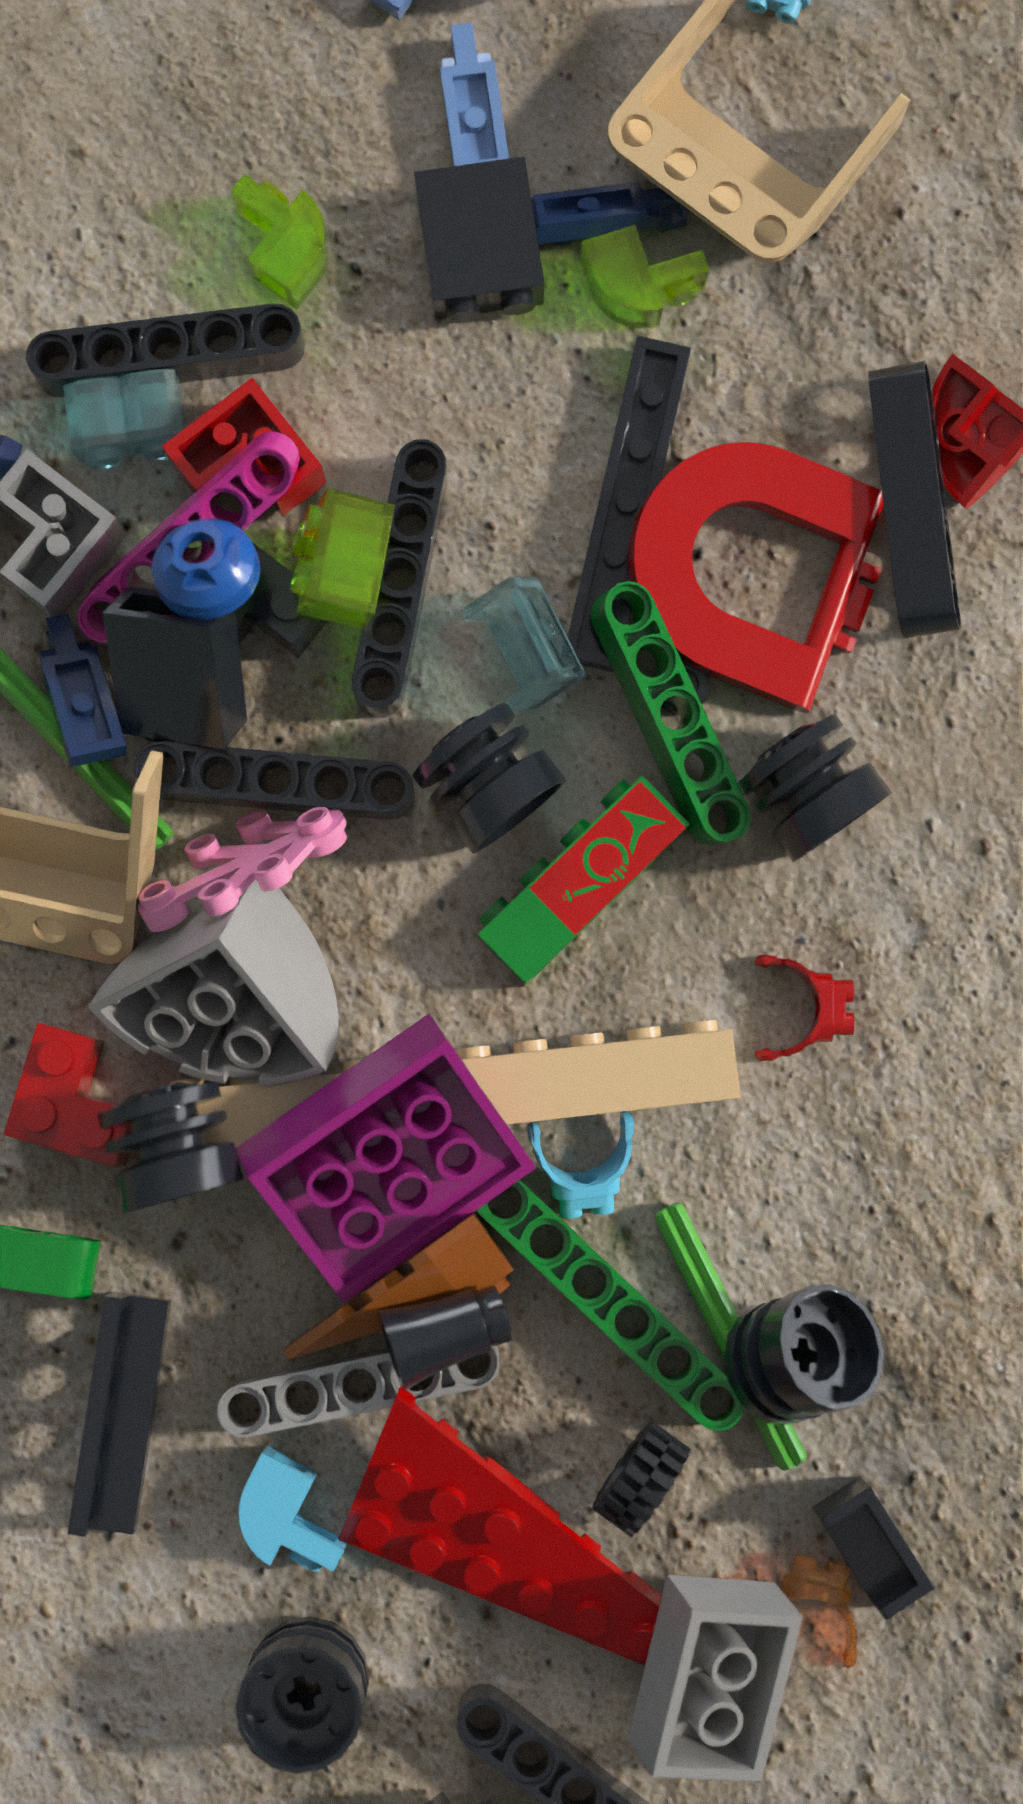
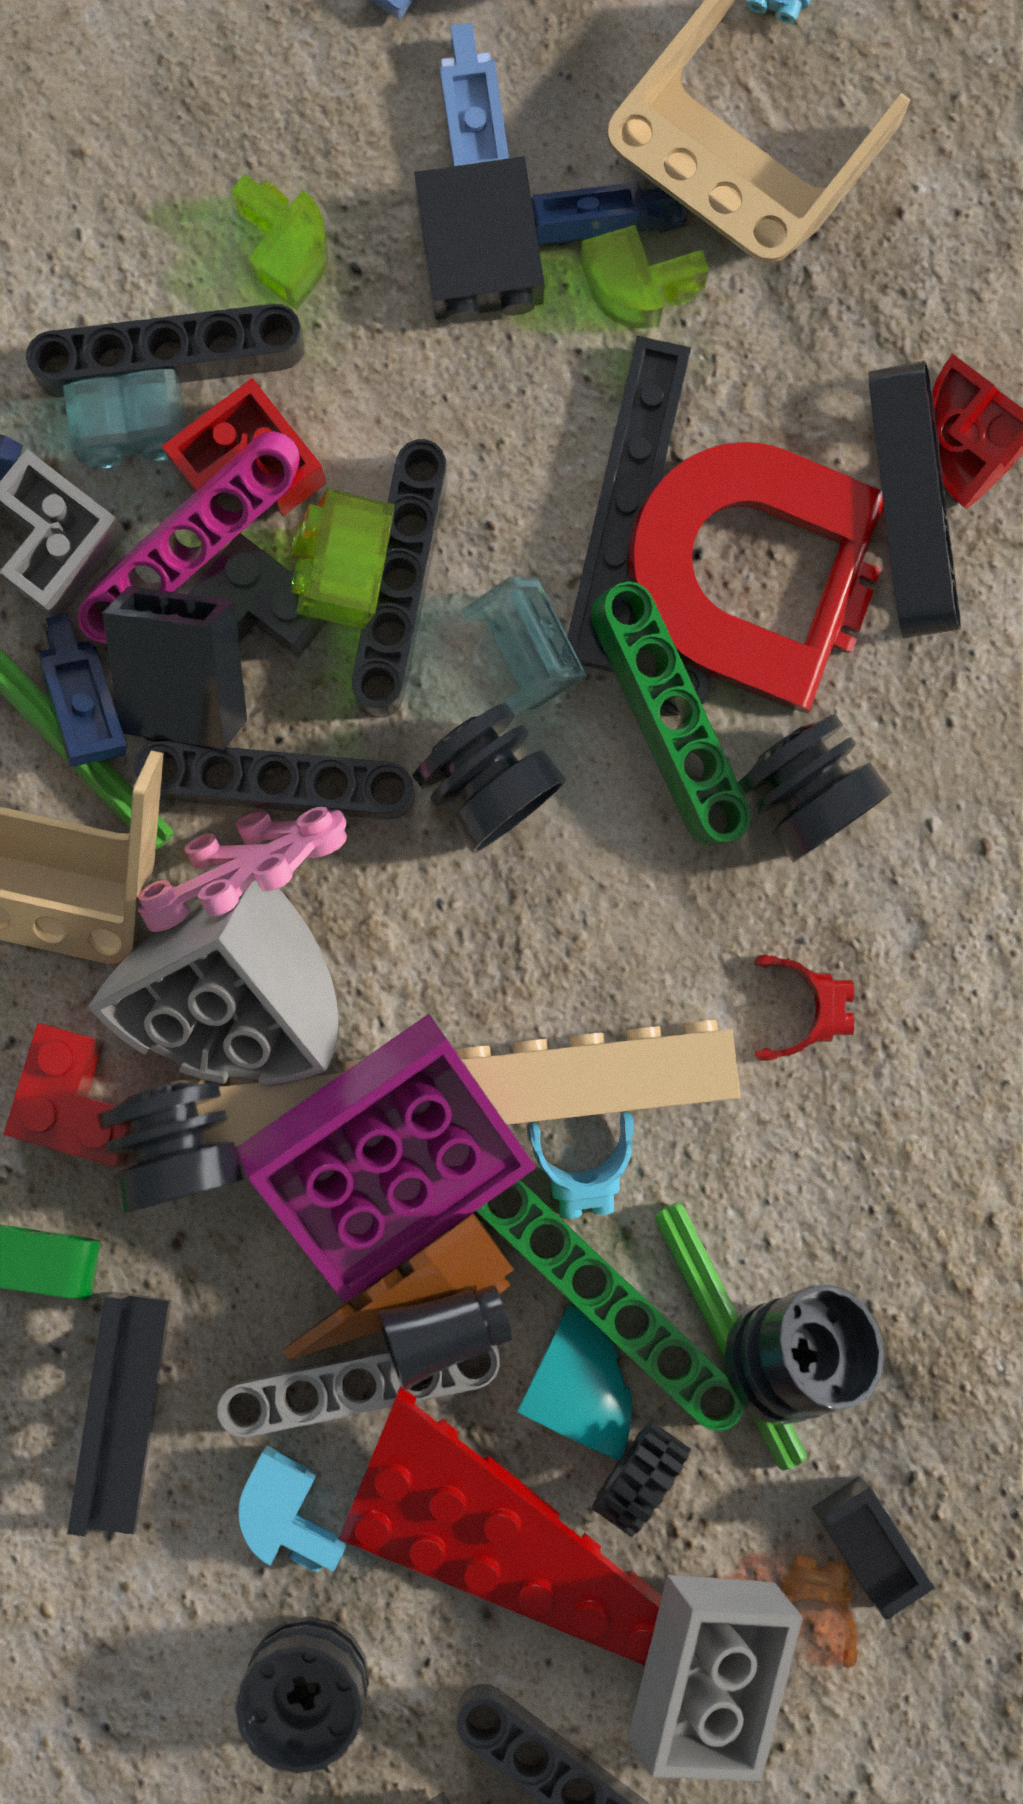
blue piece [152,518,260,620] -> none
brick [477,775,690,986] -> none
none -> teal brick [517,1303,632,1461]

